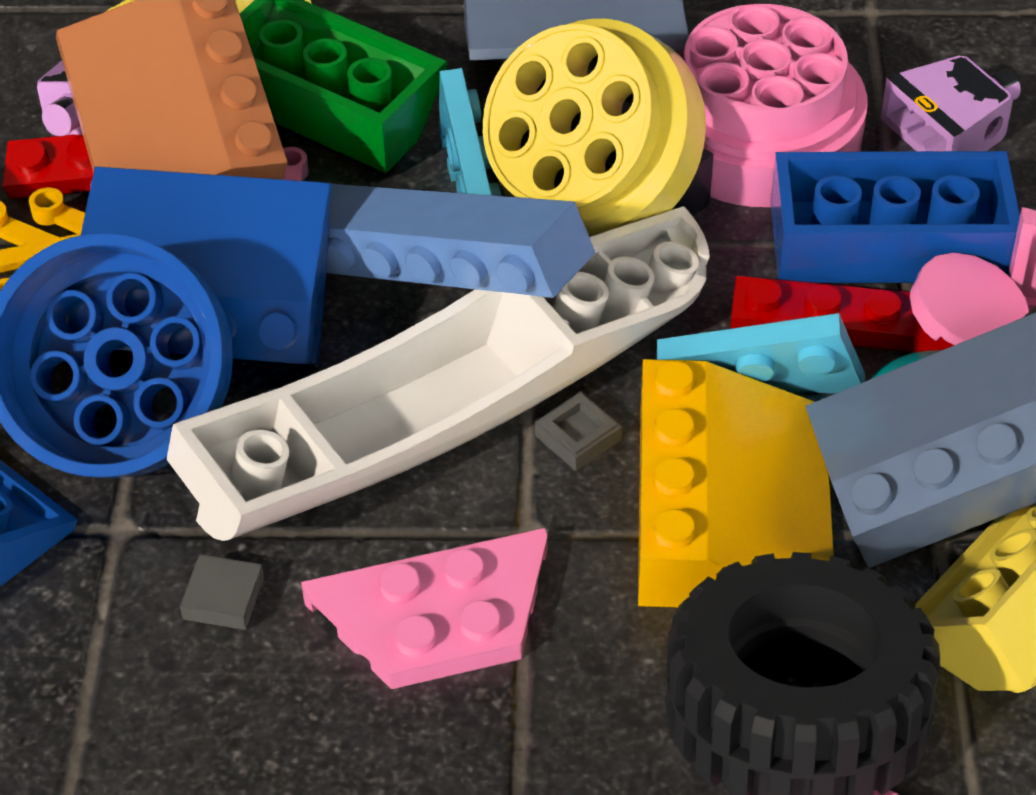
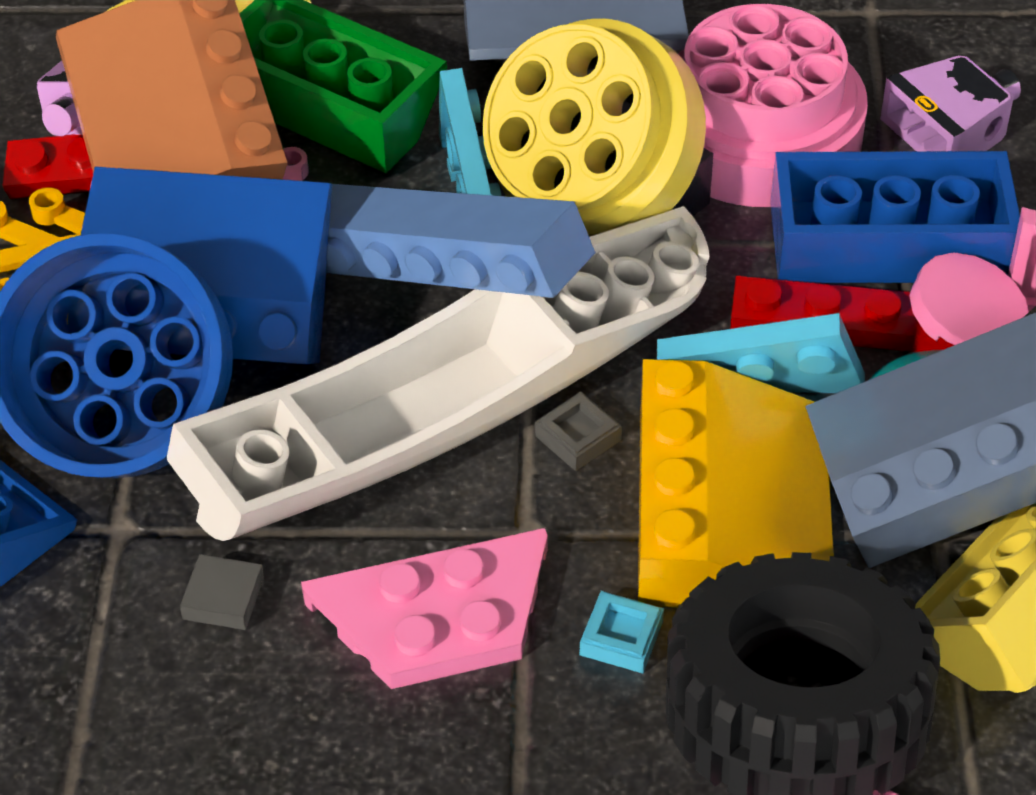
none -> medium azure tile [580,591,664,674]

